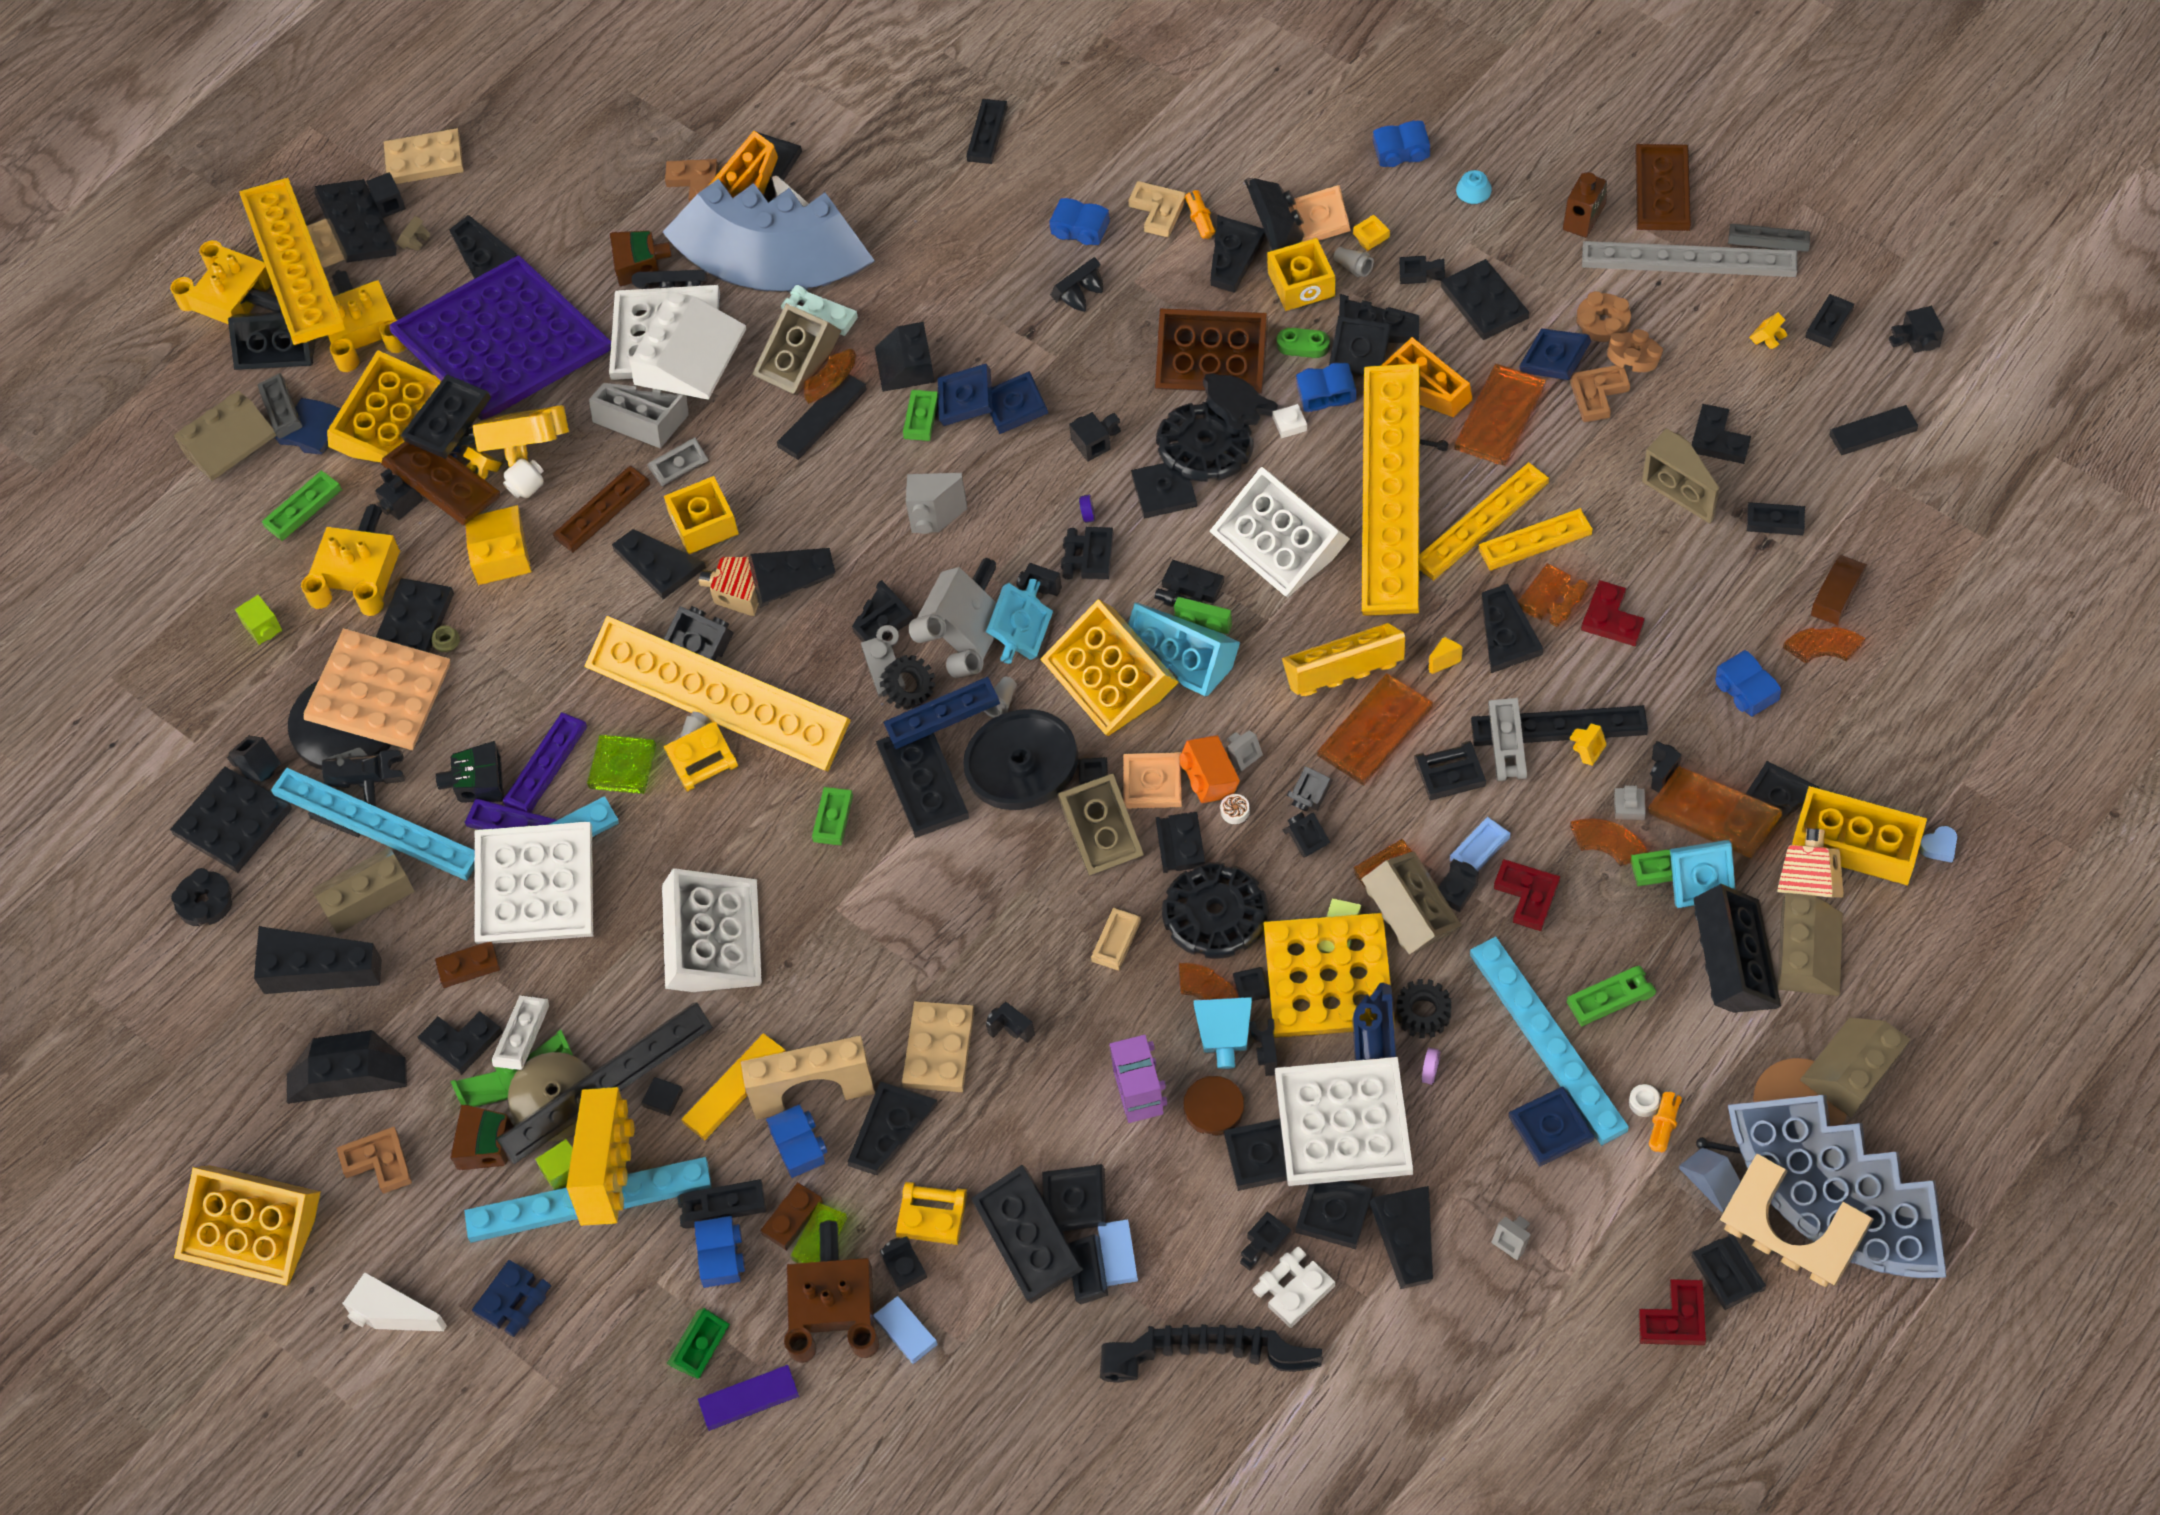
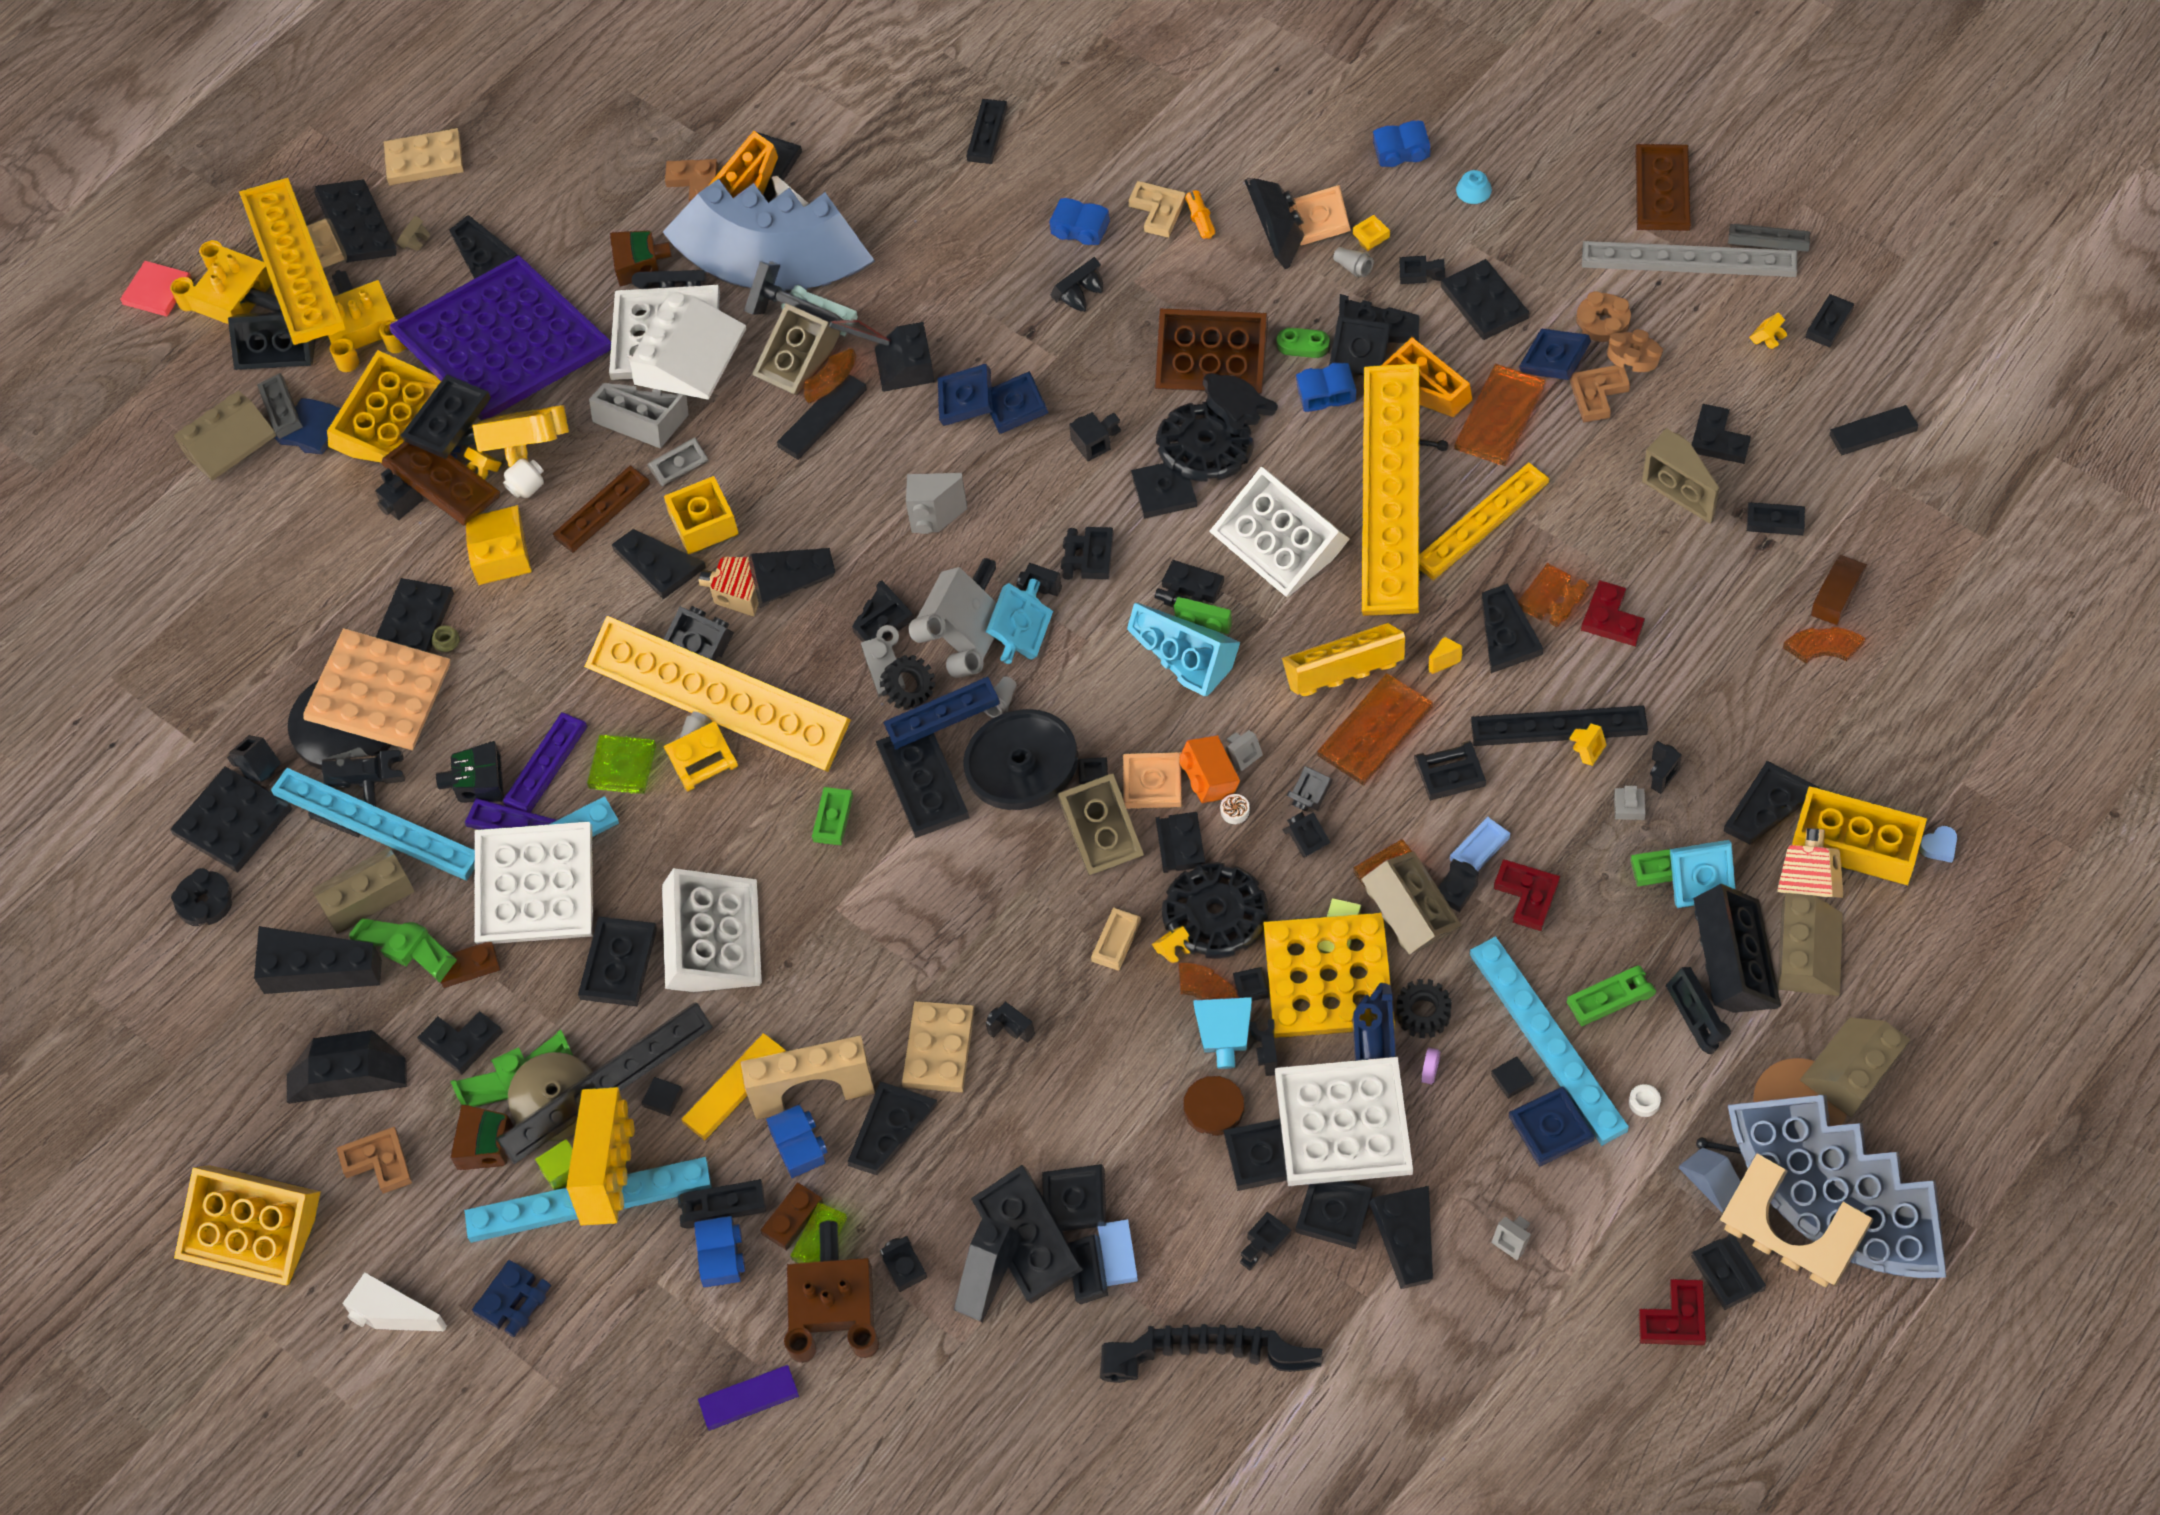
lime brick [235,595,282,645] -> none
bright green plate [262,470,342,541] -> none
yellow piece [301,504,400,616] -> none
black brick [366,172,406,218] -> none
white tile [492,996,549,1070] -> none
green slope [667,1308,730,1379] -> none
light blue tile [873,1296,938,1364] -> none
yellow plate [895,1182,967,1245] -> none
bright green plate [903,390,938,441] -> none
yellow slope [1041,599,1179,736] -> none
dark purple tile [1079,494,1095,523] -> none
medium lavender container [1110,1035,1167,1123] -> none
black wing [1210,215,1266,293] -> none
white plate [1253,1247,1335,1328] -> none
yellow brick [1267,238,1335,311] -> none
white plate [1273,404,1307,438] -> none
yellow tile [1478,508,1593,571] -> none
light grey plate [1488,698,1527,781] -> none
reddish brown torso [1563,172,1607,238] -> none
clear orange tile [1570,819,1649,866] -> none
clear orange tile [1648,766,1782,858] -> none
light orange axle [1648,1092,1682,1153] -> none
blue brick [1715,650,1781,717] -> none
black brick [1889,305,1944,353] -> none
none -> coral tile [120,261,192,317]
none -> bright green plate [349,918,457,983]
none -> black plate [578,917,657,1007]
none -> black piece [744,261,891,346]
none -> black slope [954,1215,1022,1323]
none -> yellow tile [1152,926,1190,963]
none -> black tile [1491,1056,1534,1099]
none -> black plate [1665,967,1731,1054]

